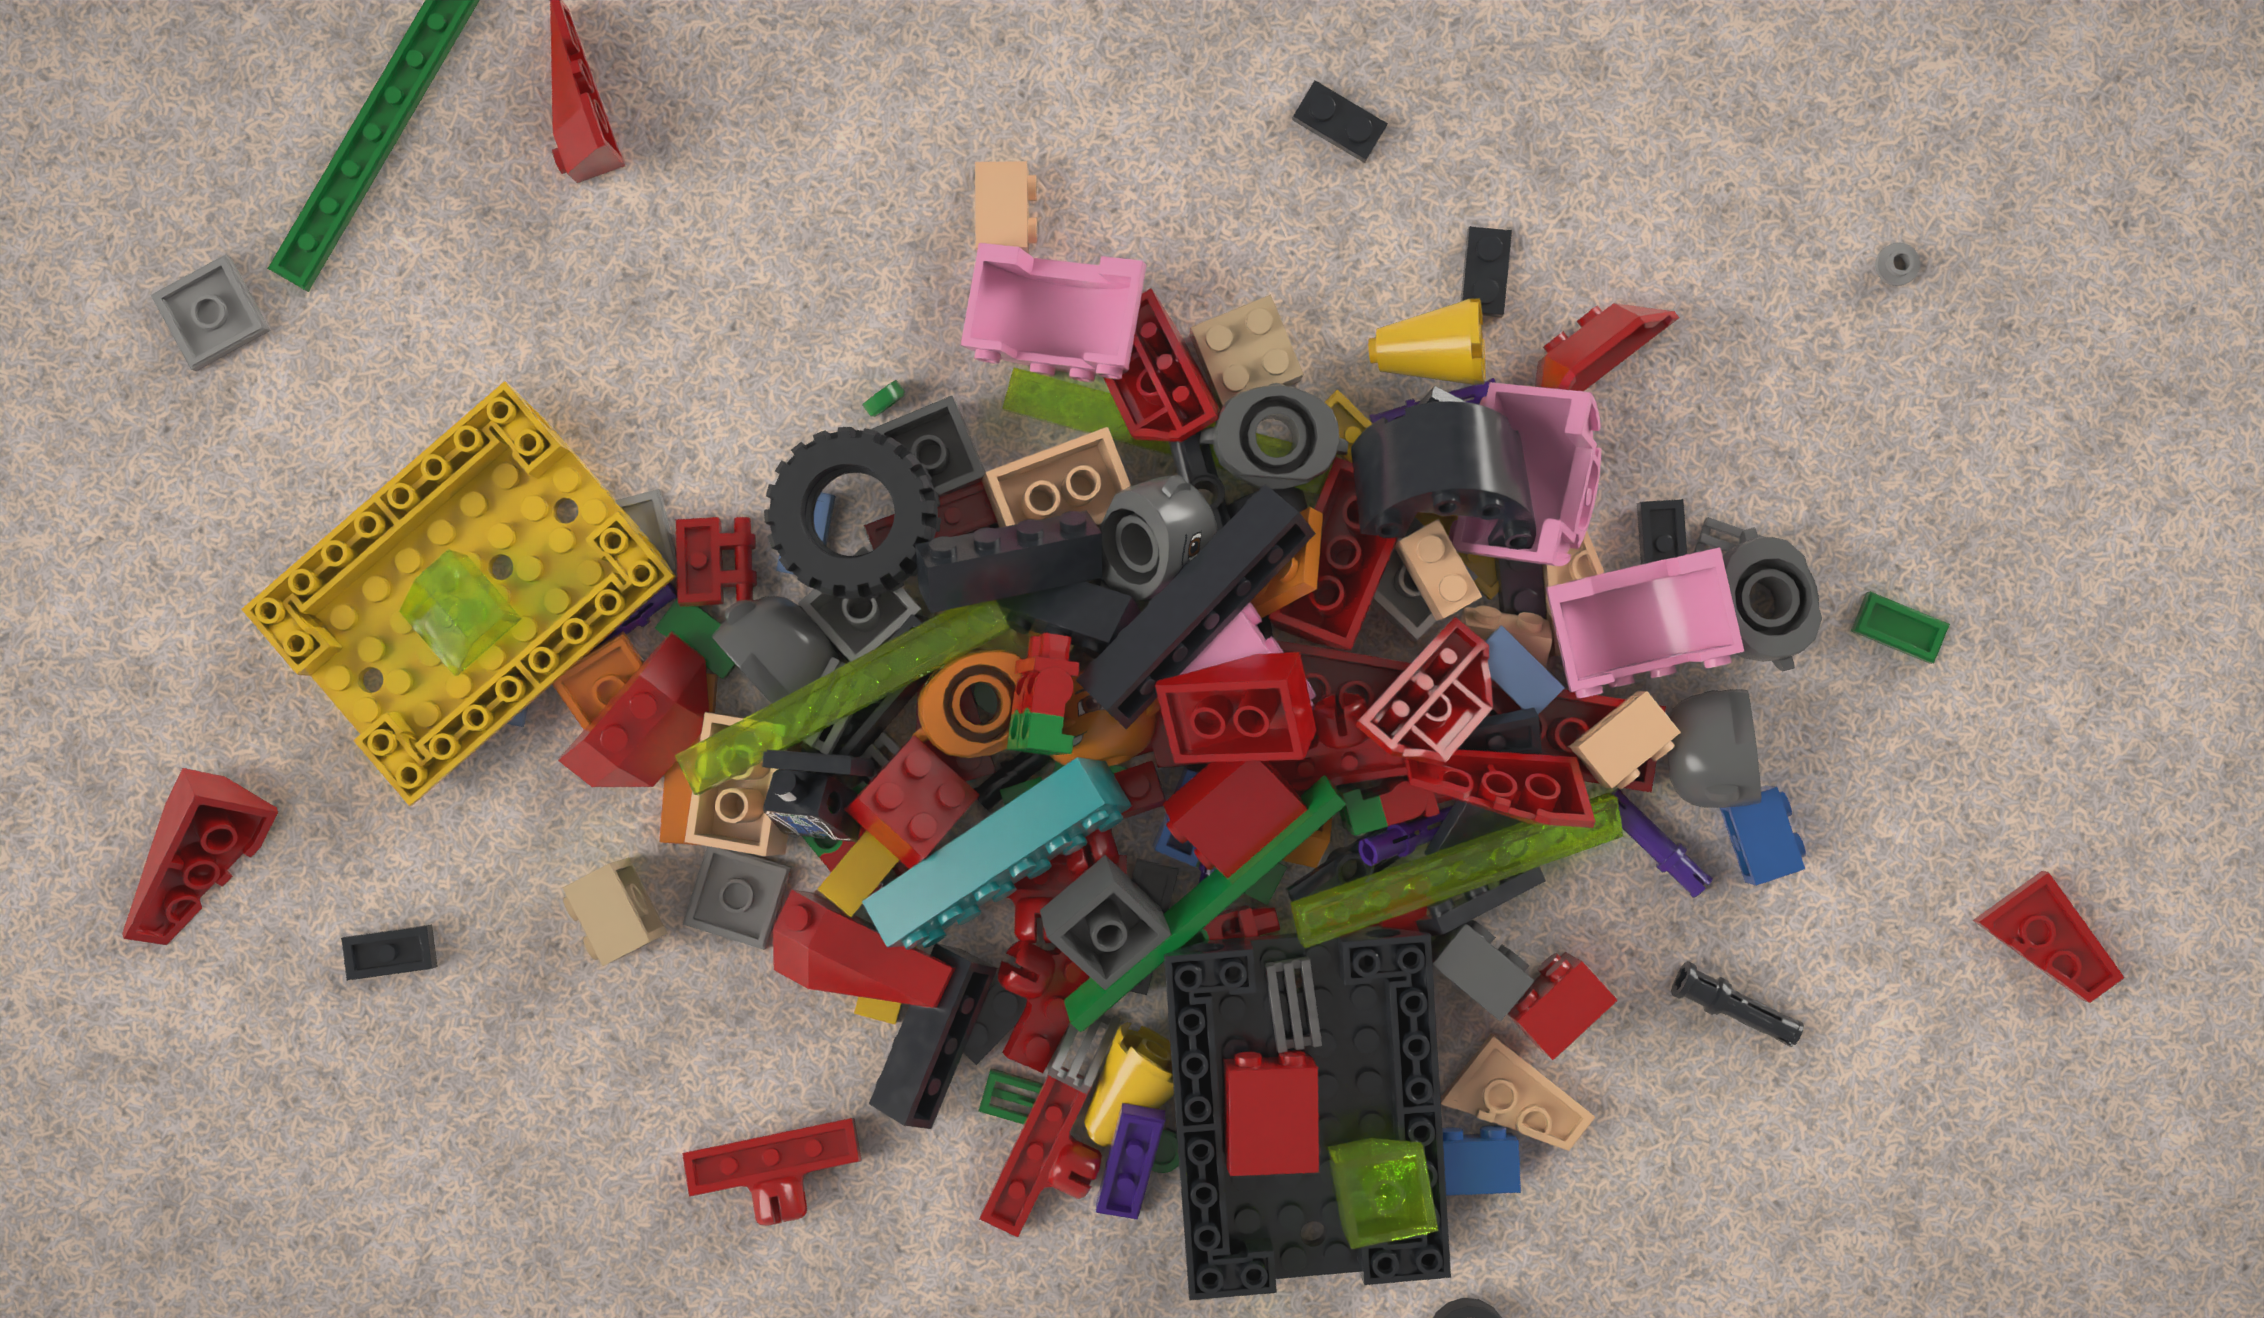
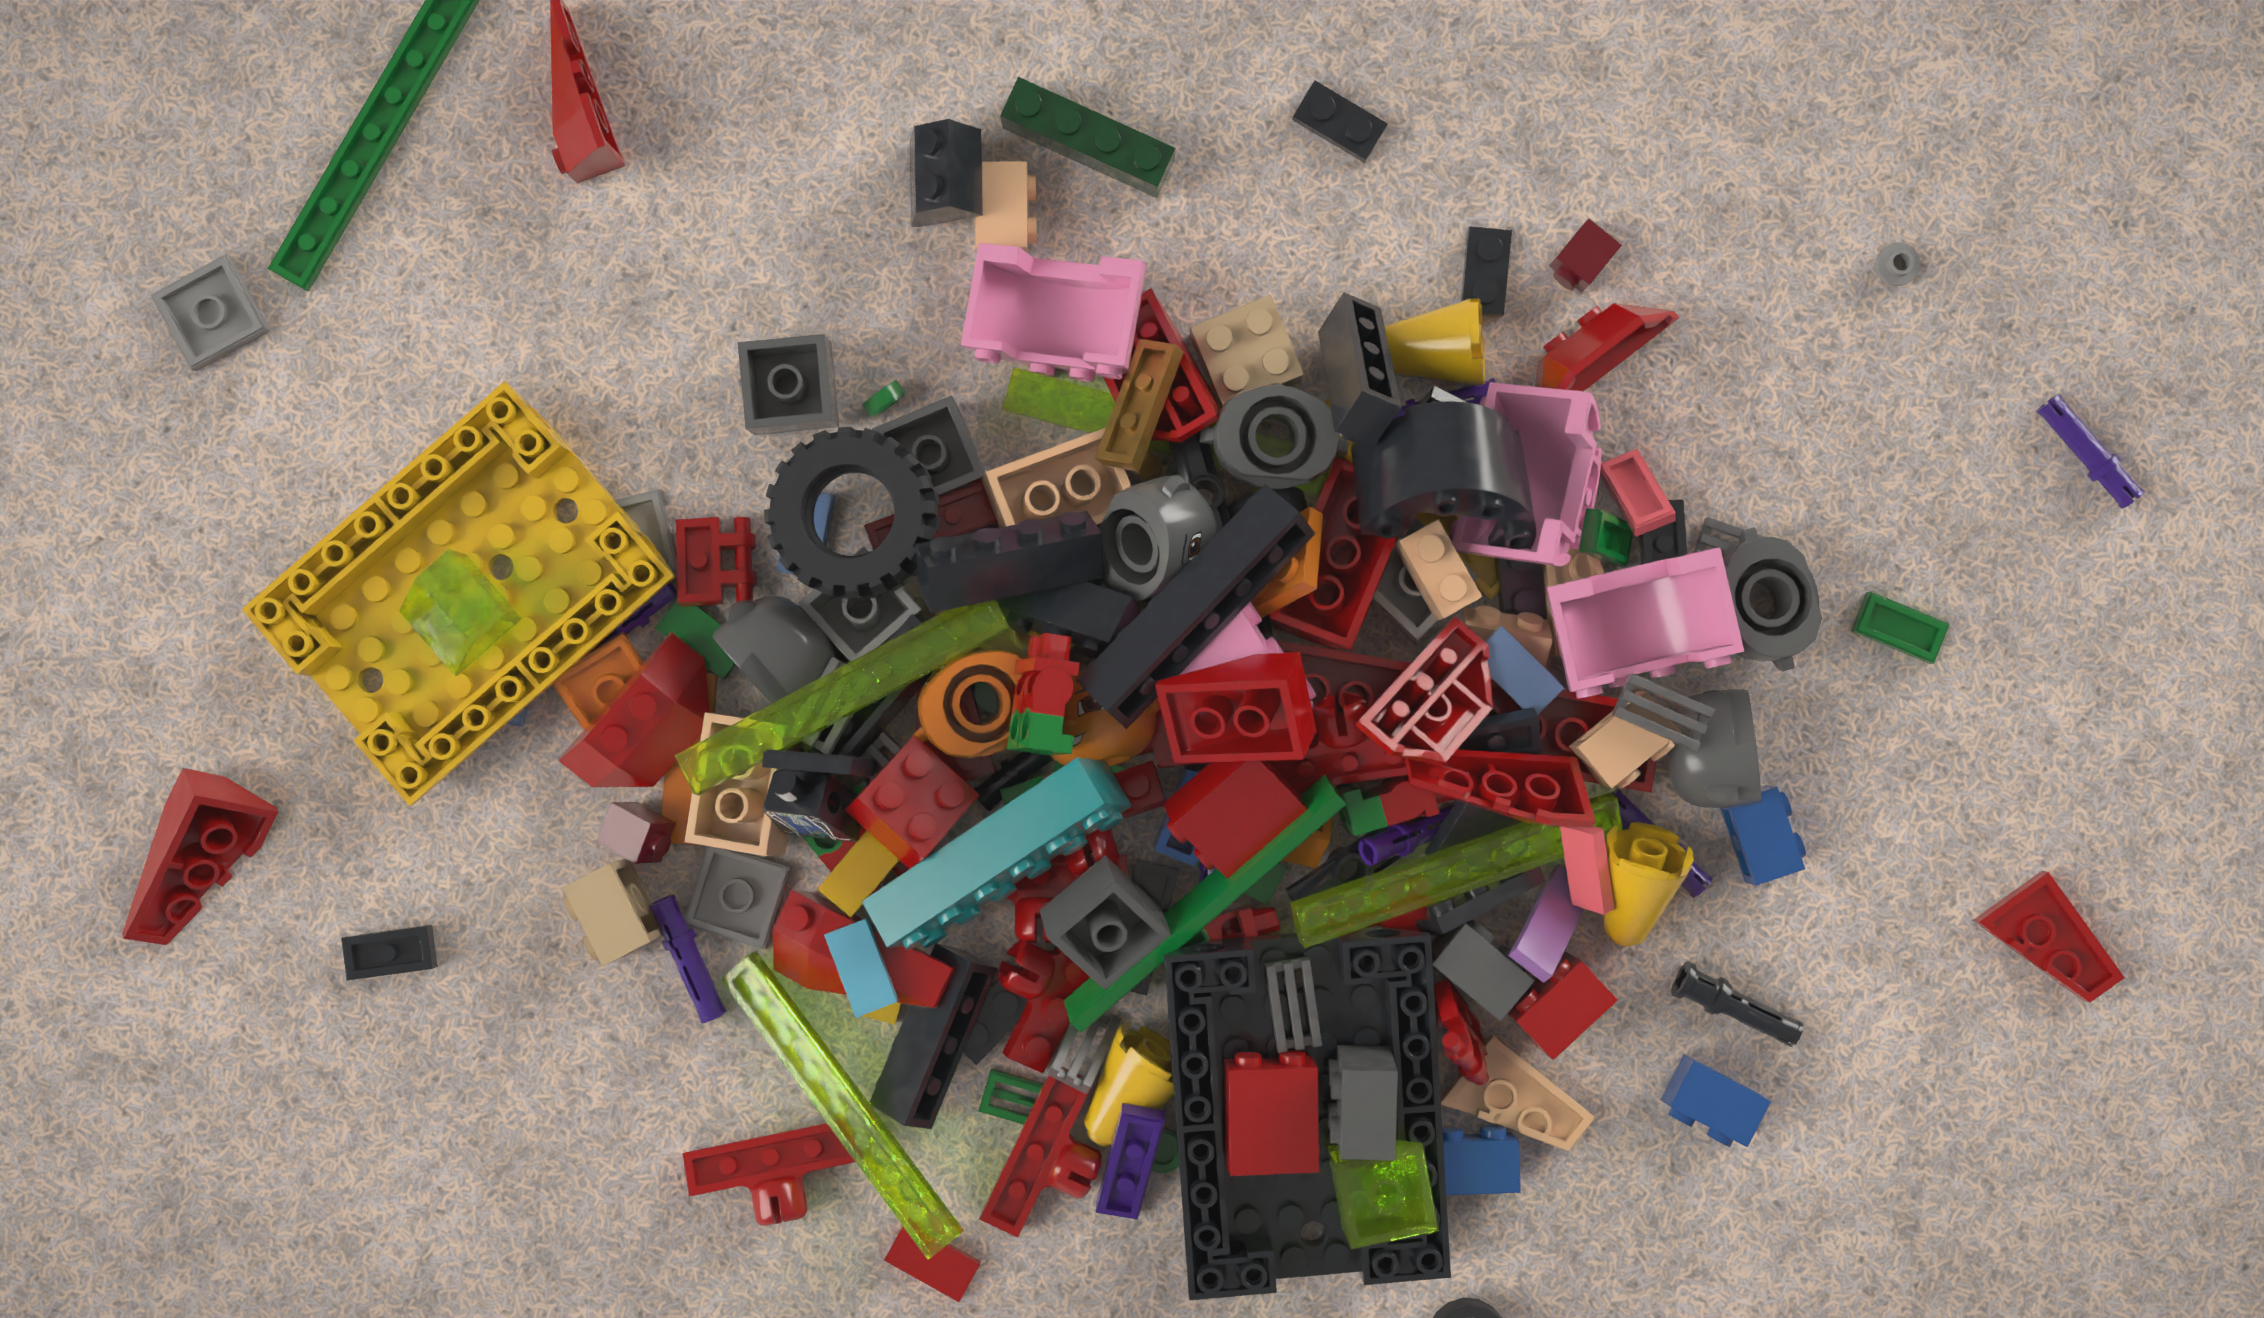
none -> brick [596,802,676,864]
none -> dark purple pin [649,894,727,1023]
none -> clear neon green plate [721,951,964,1260]
none -> dark grey brick [737,334,839,435]
none -> medium azure tile [824,918,899,1018]
none -> red tile [884,1219,981,1302]
none -> black slope [910,119,983,227]
none -> dark green brick [1000,77,1176,198]
none -> pearl gold piece [1095,339,1184,481]
none -> black brick [1318,292,1401,447]
none -> dark grey brick [1327,1045,1398,1160]
none -> red plate [1434,979,1489,1086]
none -> medium lavender tile [1508,864,1584,983]
none -> dark red brick [1549,218,1622,293]
none -> coral tile [1560,826,1615,915]
none -> green tile [1579,508,1633,566]
none -> coral tile [1600,449,1676,537]
none -> yellow cone [1604,822,1694,947]
none -> flat silver tile [1612,674,1715,751]
none -> blue brick [1660,1054,1771,1147]
none -> dark purple pin [2036,393,2145,509]

